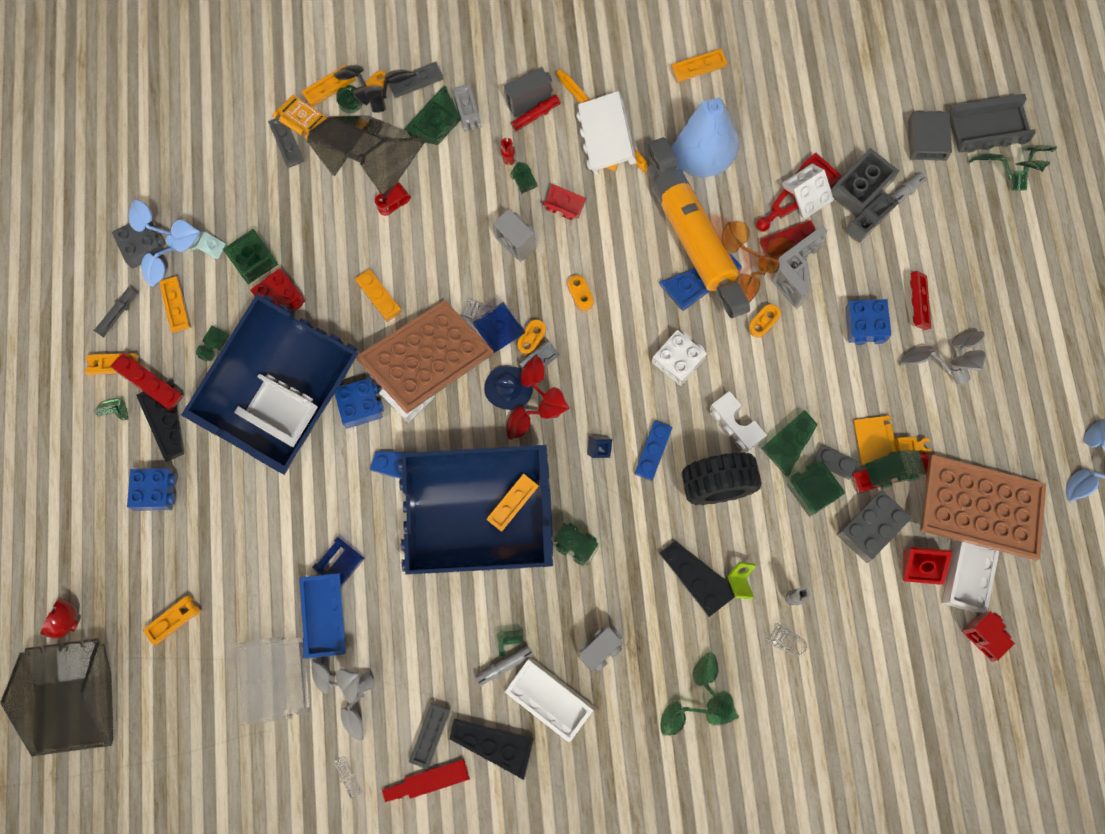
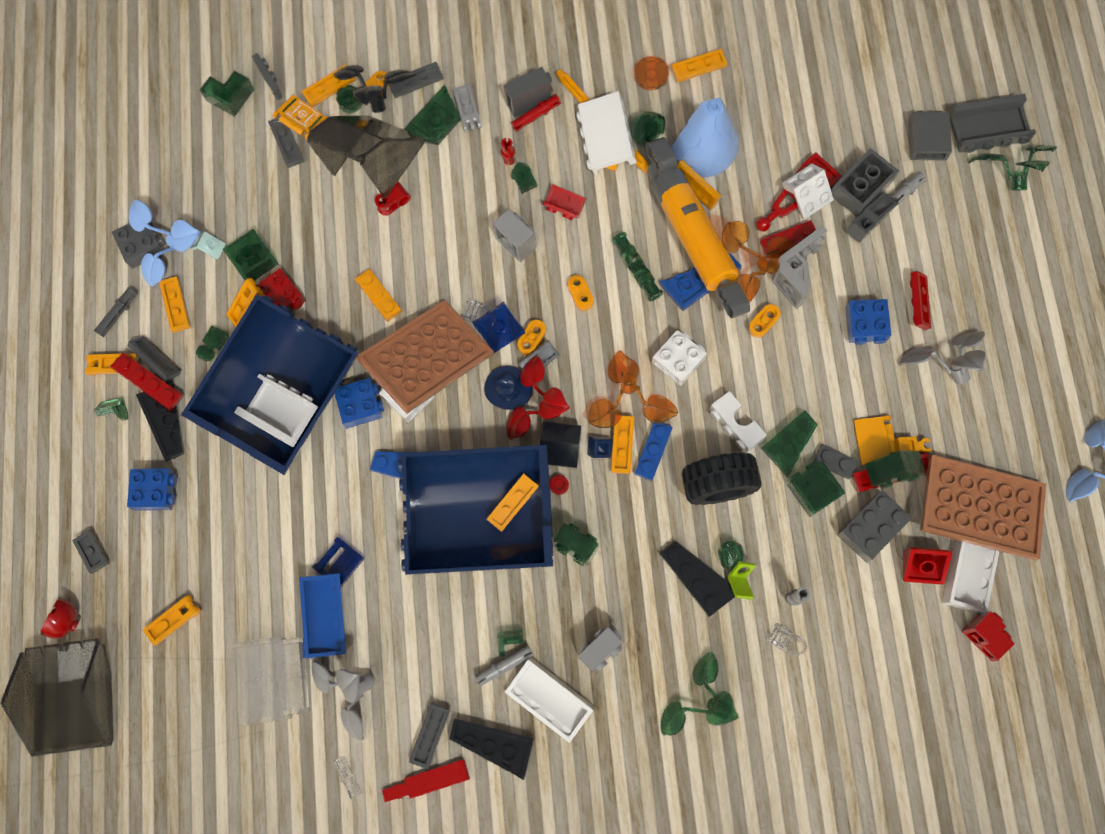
none -> dark grey plate [72,530,110,574]
none -> dark grey plate [127,336,181,381]
none -> clear green brick [200,71,255,117]
none -> light orange plate [226,278,263,327]
none -> dark grey hinge [252,53,282,100]
none -> black slope [540,421,582,468]
none -> red tile [550,475,569,495]
none -> clear orange plant [588,351,678,428]
none -> light orange plate [611,415,634,474]
none -> clear green piece [612,232,663,302]
none -> clear green cylinder [631,111,666,148]
none -> clear orange tile [634,56,669,91]
none -> light orange plate [676,160,722,210]
none -> clear green head [718,541,746,571]

